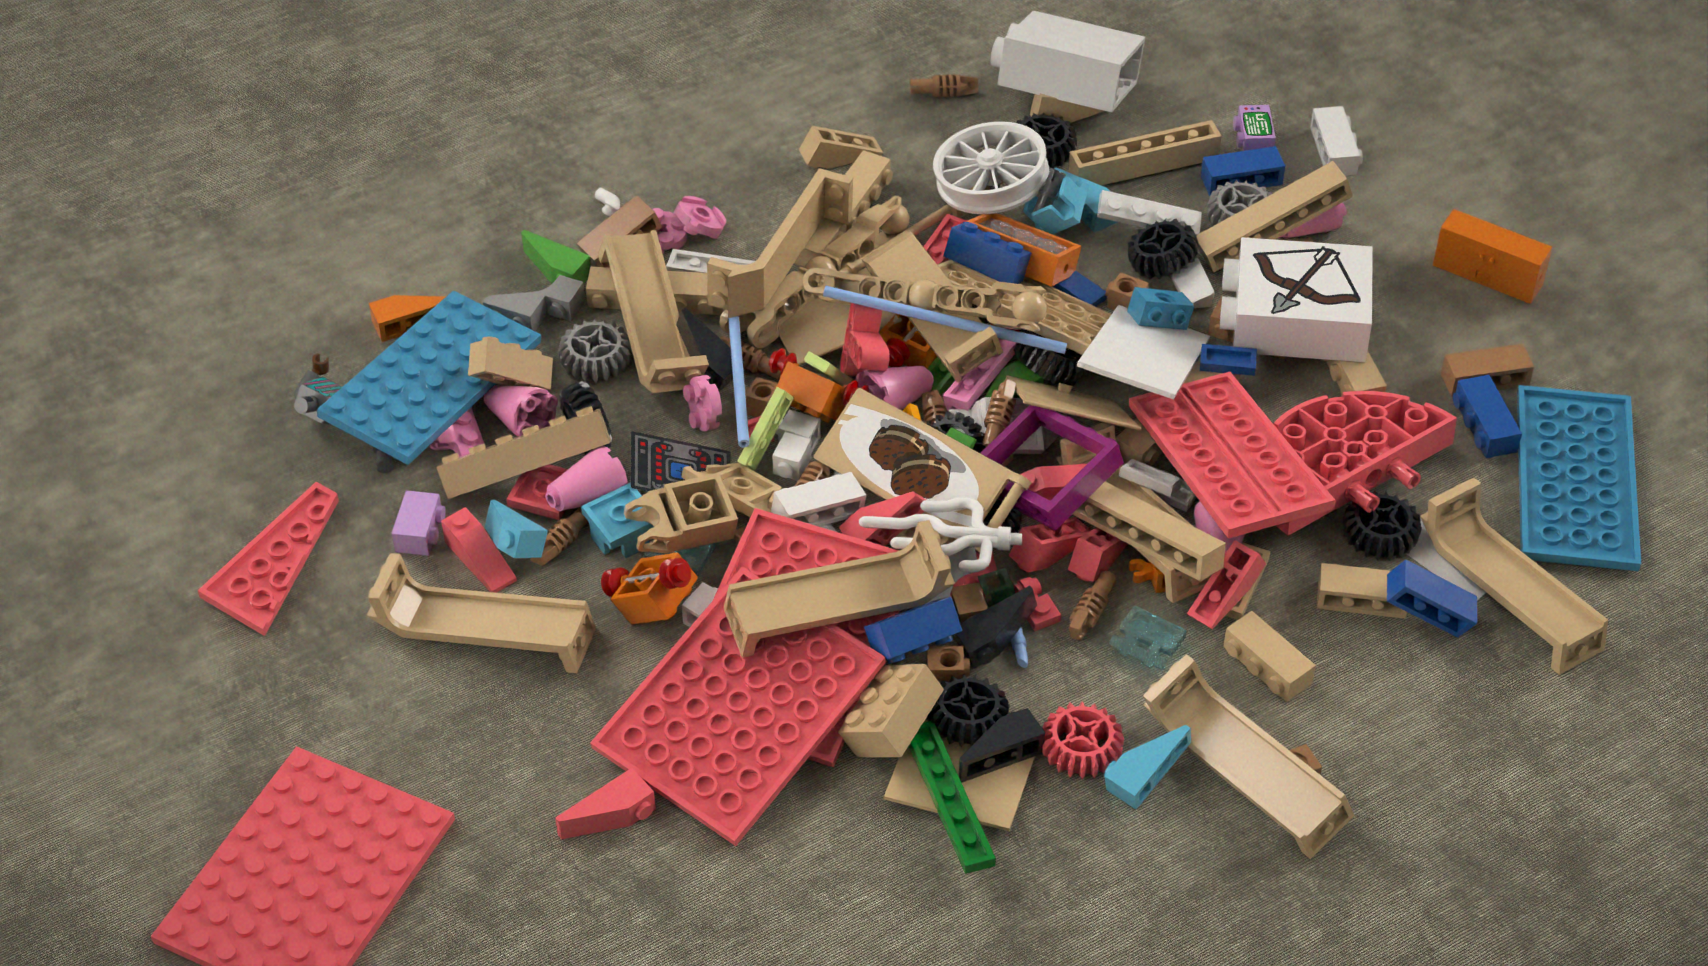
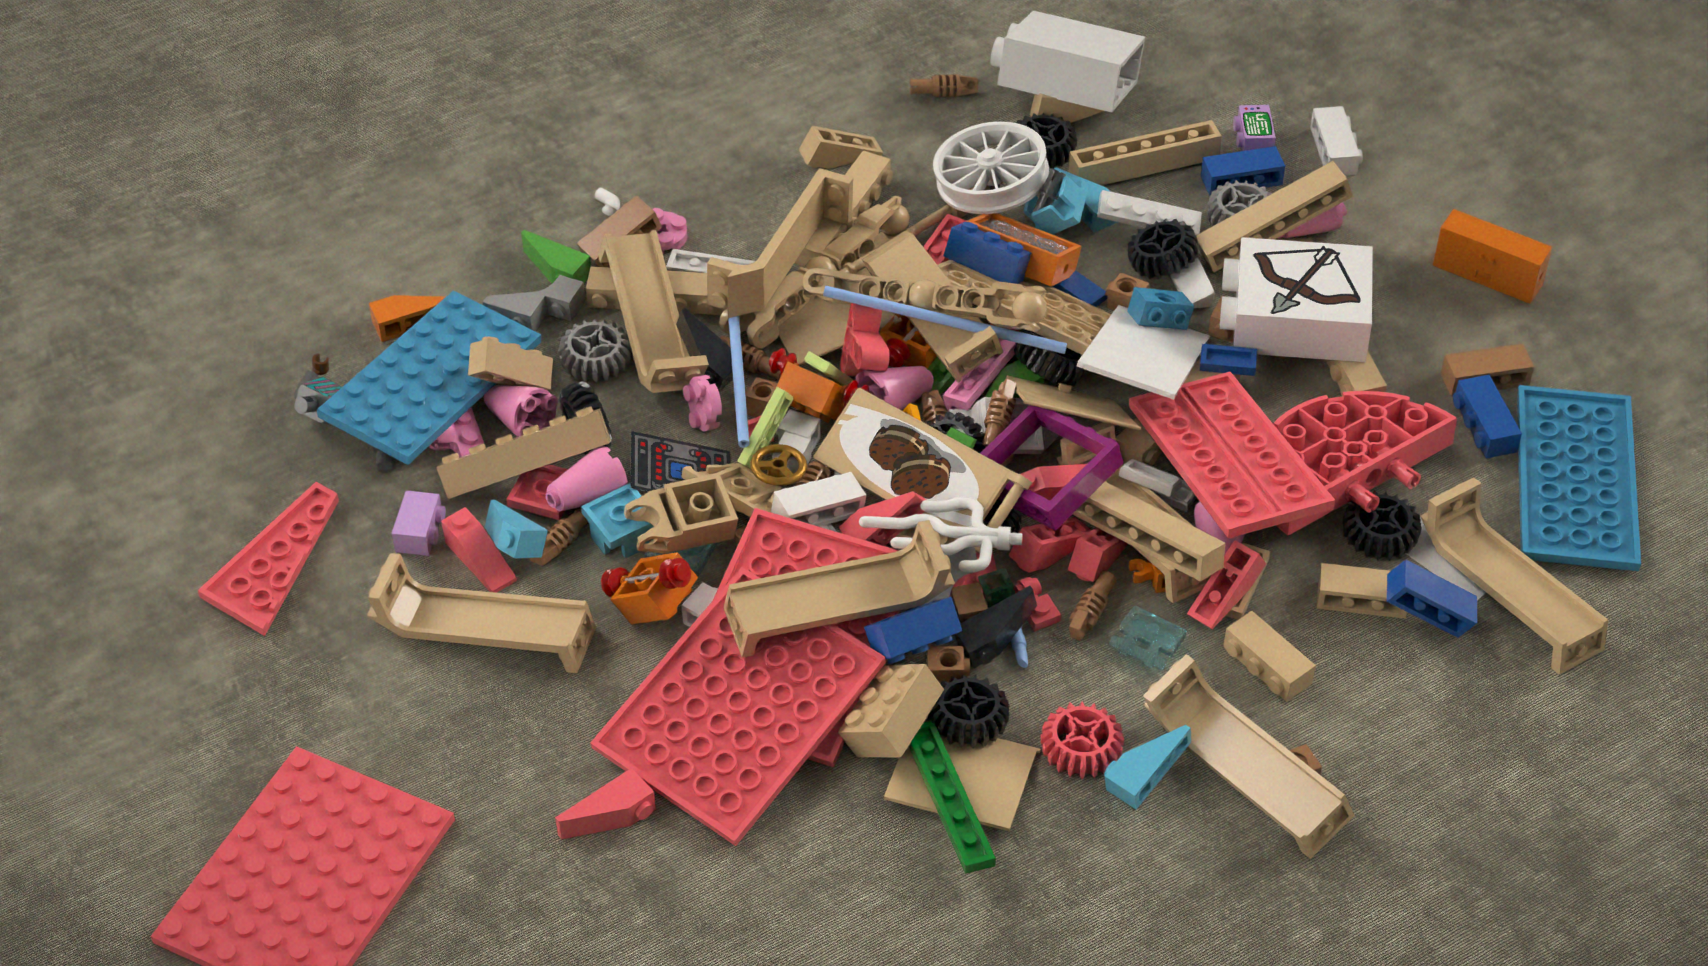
bright pink plate [674,196,726,239] -> none
black slope [959,708,1045,783] -> none
none -> pearl gold piece [750,444,807,486]

